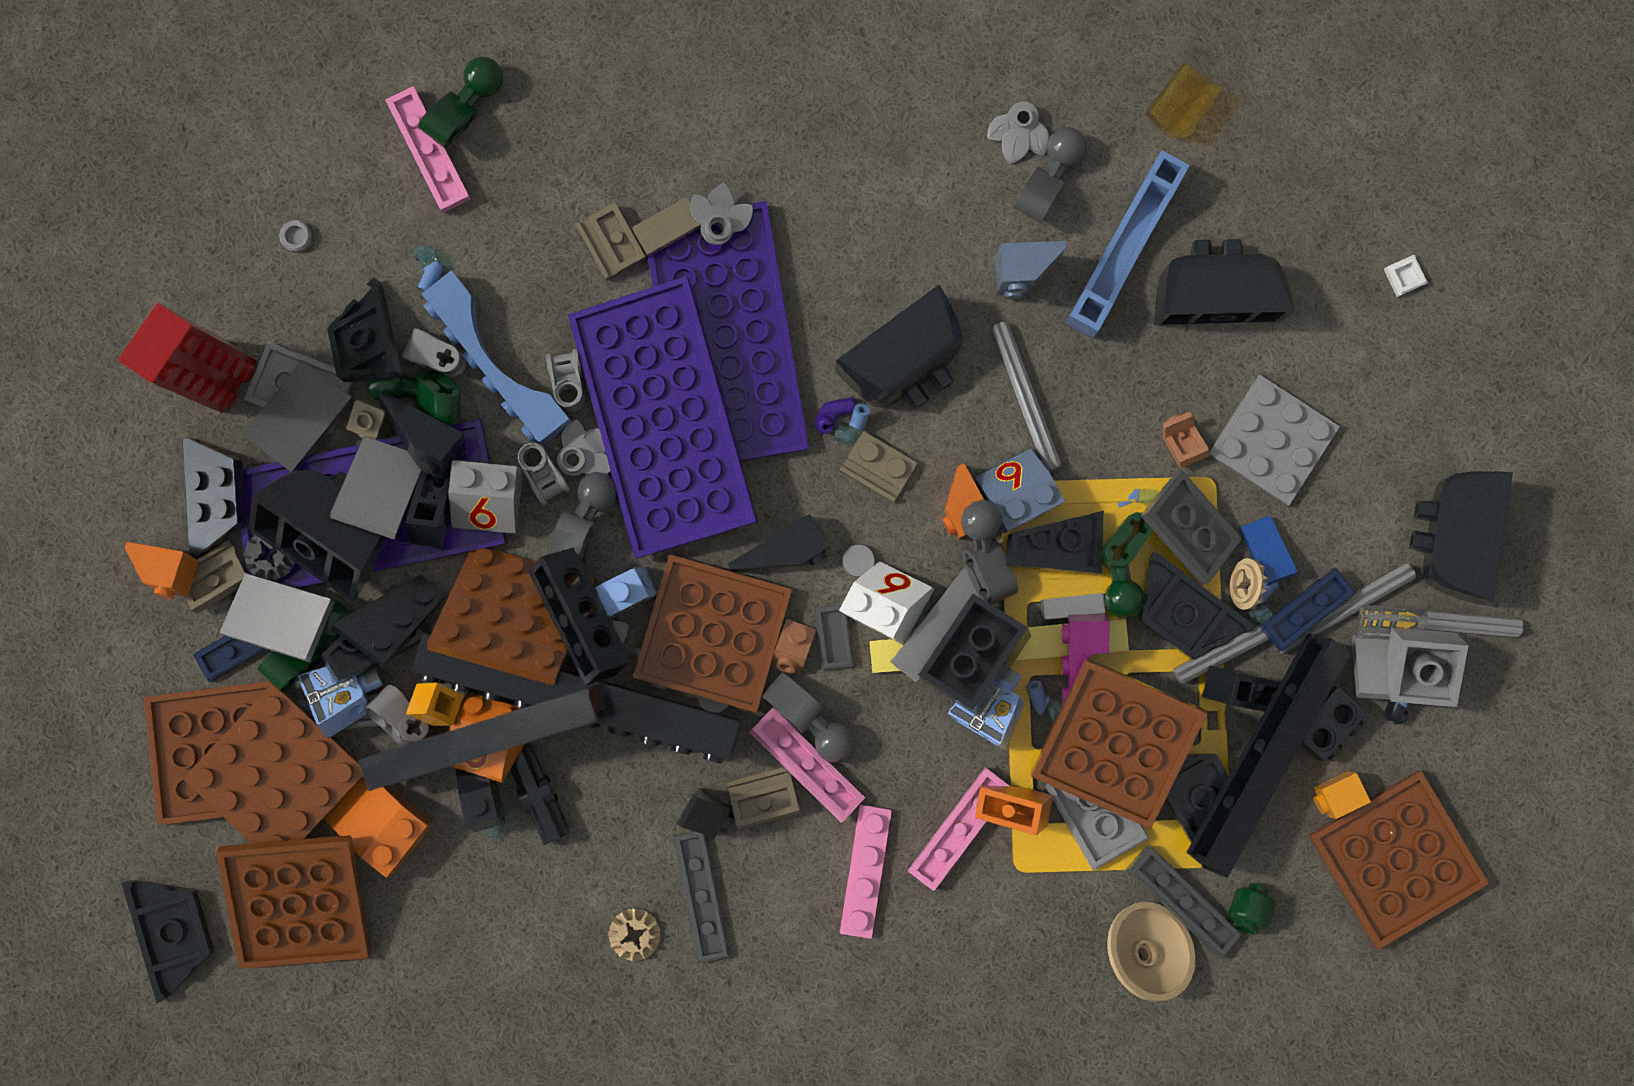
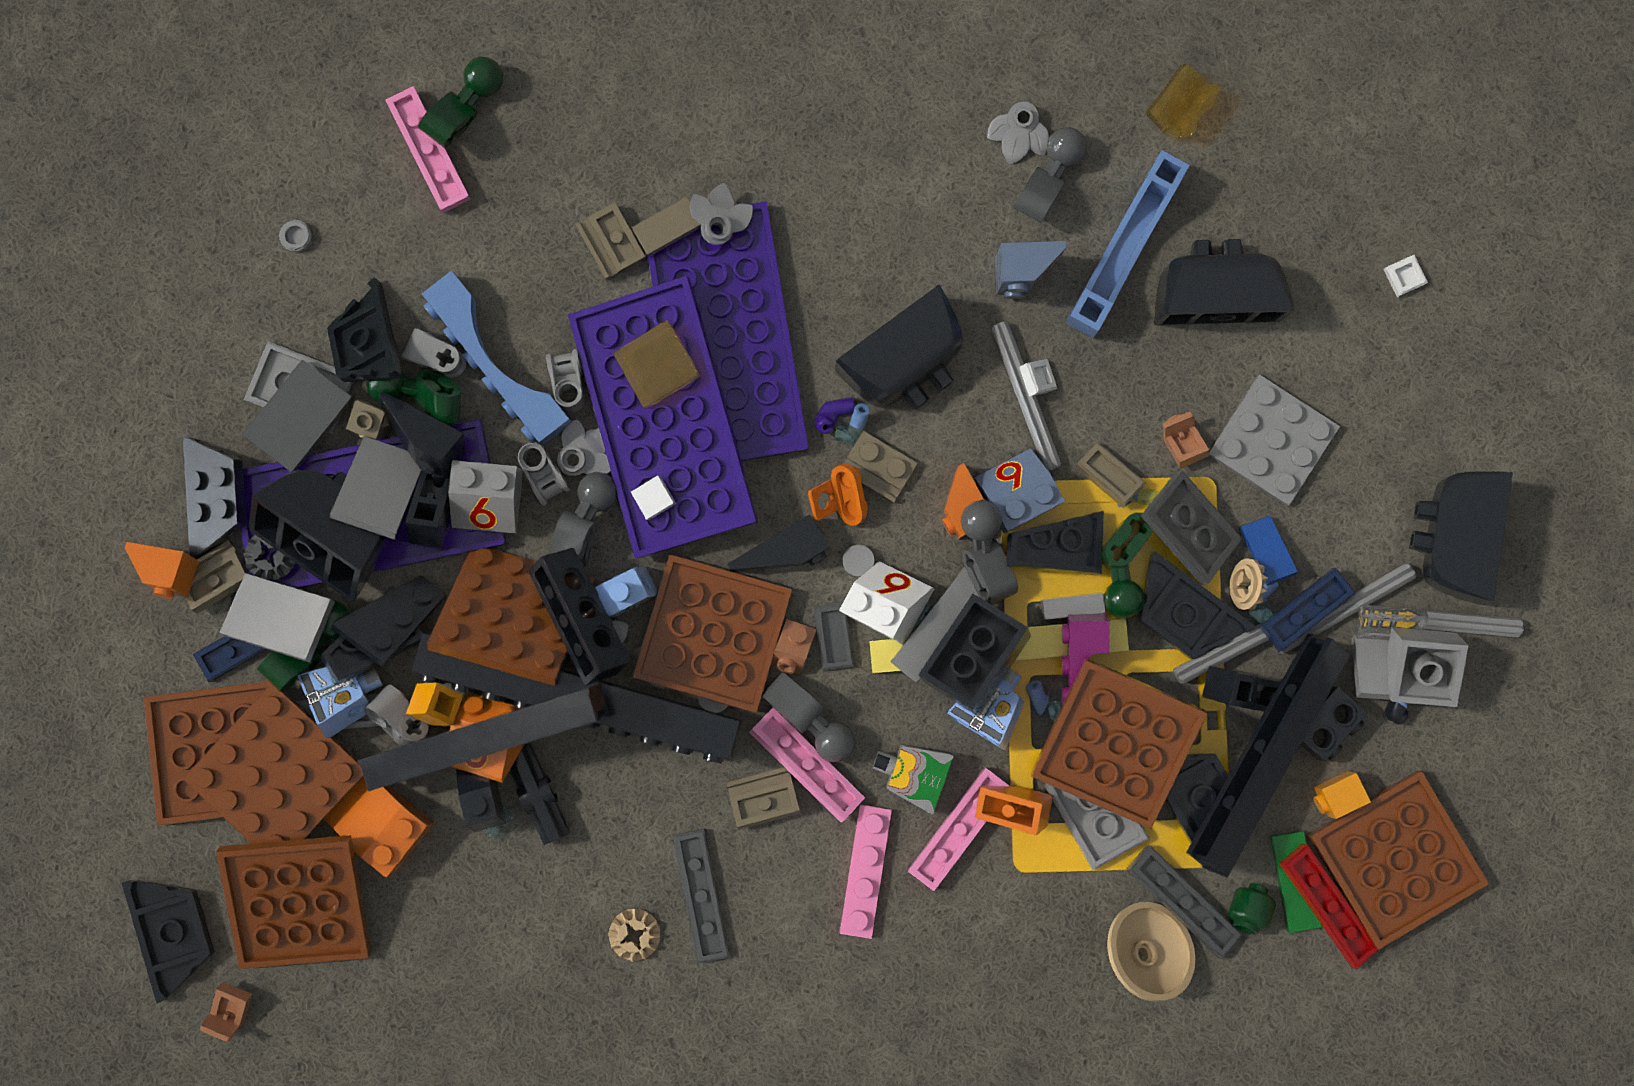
red brick [117,302,257,413] -> none
arm [414,245,443,291] -> none
black slope [676,788,734,838] -> none
none -> nougat bracket [200,982,252,1042]
none -> clear yellow tile [613,320,701,409]
none -> white tile [631,475,676,520]
none -> orange bracket [808,463,868,526]
none -> torso [872,745,954,814]
none -> white tile [1019,359,1057,397]
none -> dark tan tile [1075,442,1146,508]
none -> green tile [1270,830,1321,933]
none -> red tile [1279,844,1378,969]

